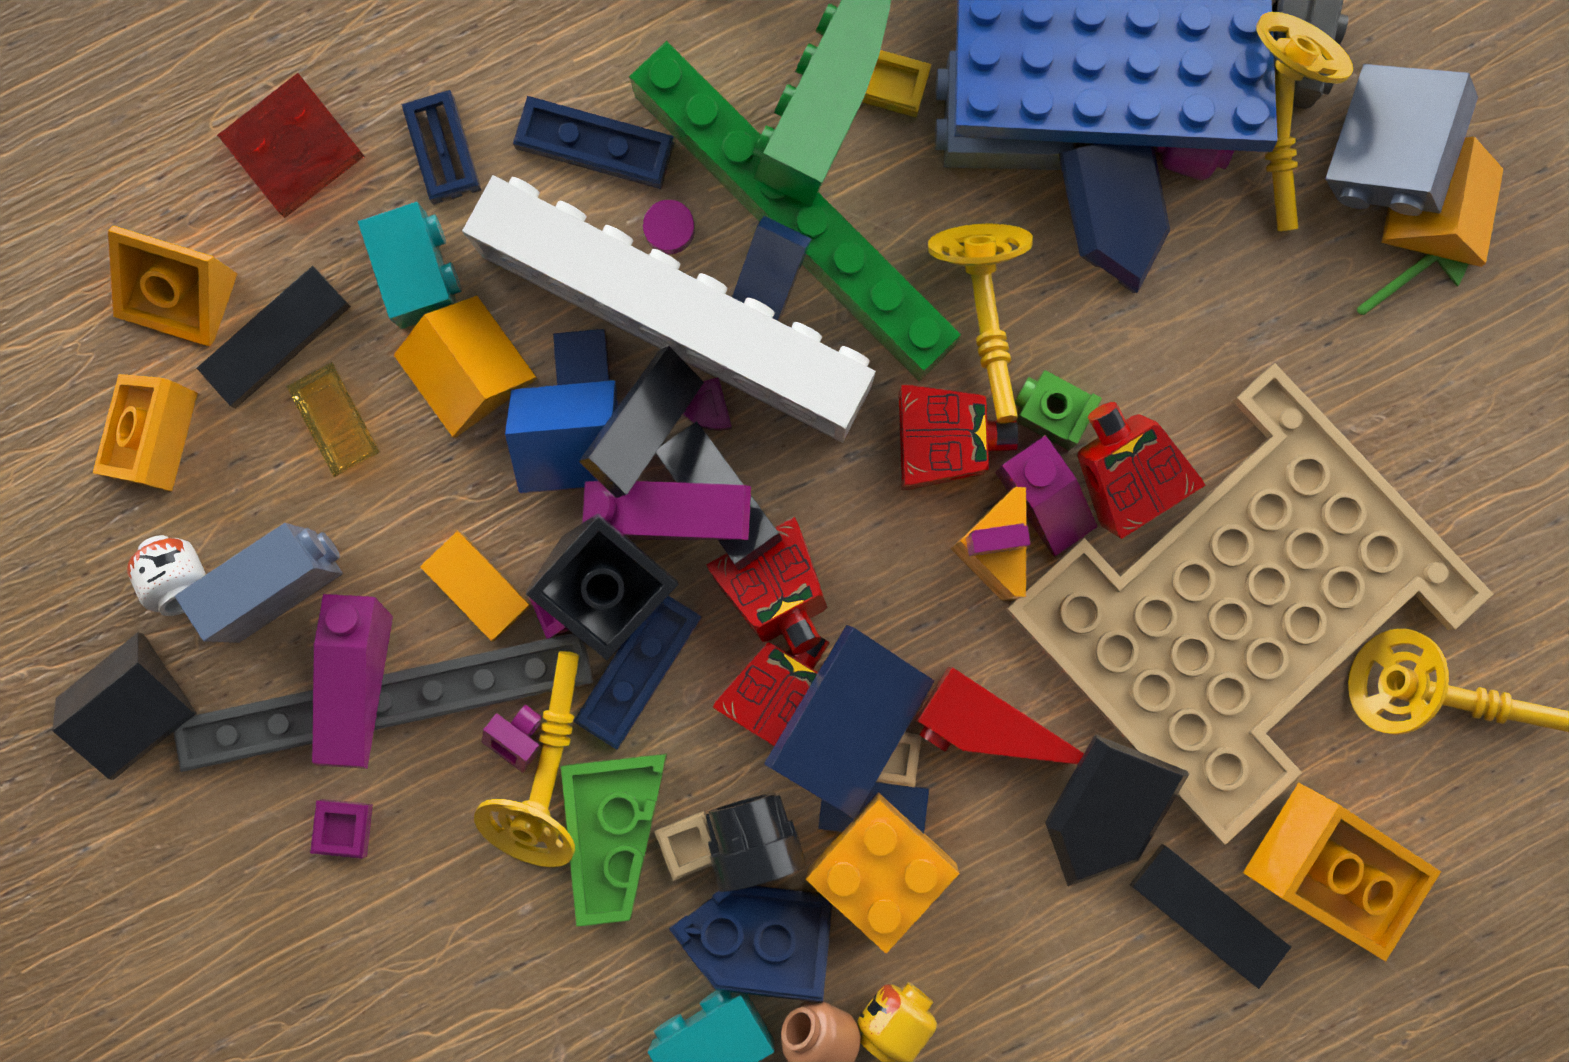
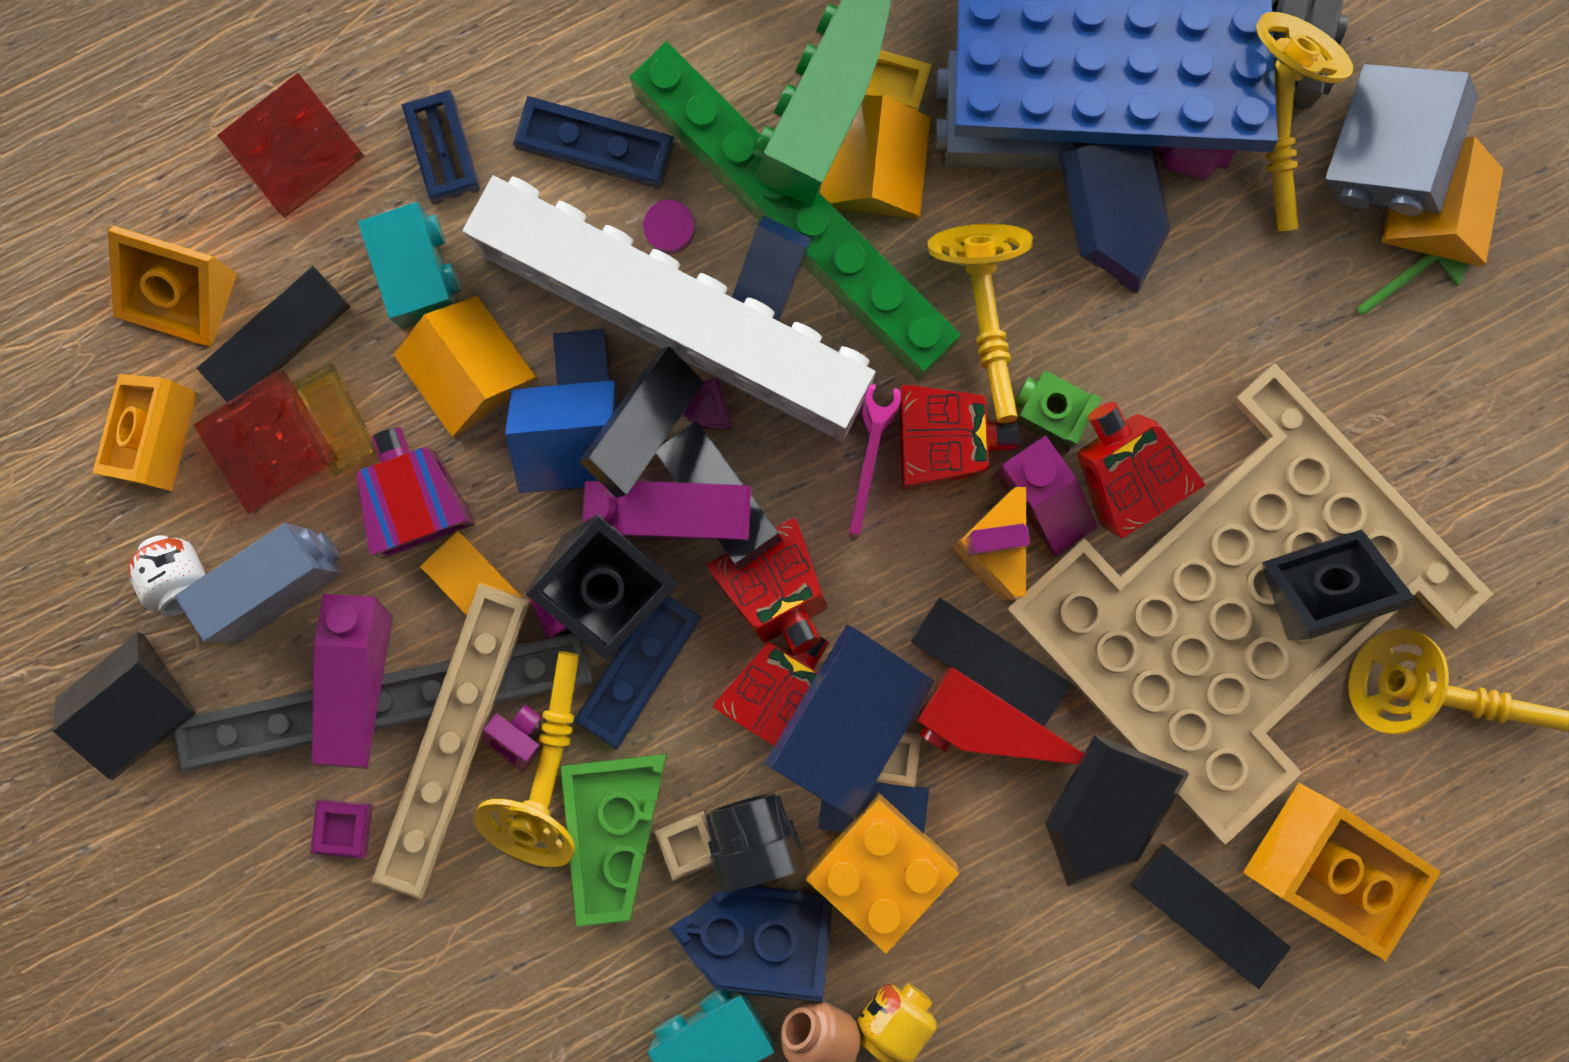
none -> clear red plate [193,371,339,514]
none -> torso [357,427,476,559]
none -> tan tile [371,583,531,900]
none -> light orange slope [820,95,931,219]
none -> dark pink flag [848,384,901,538]
none -> black tile [910,597,1072,727]
none -> black slope [1262,529,1415,640]

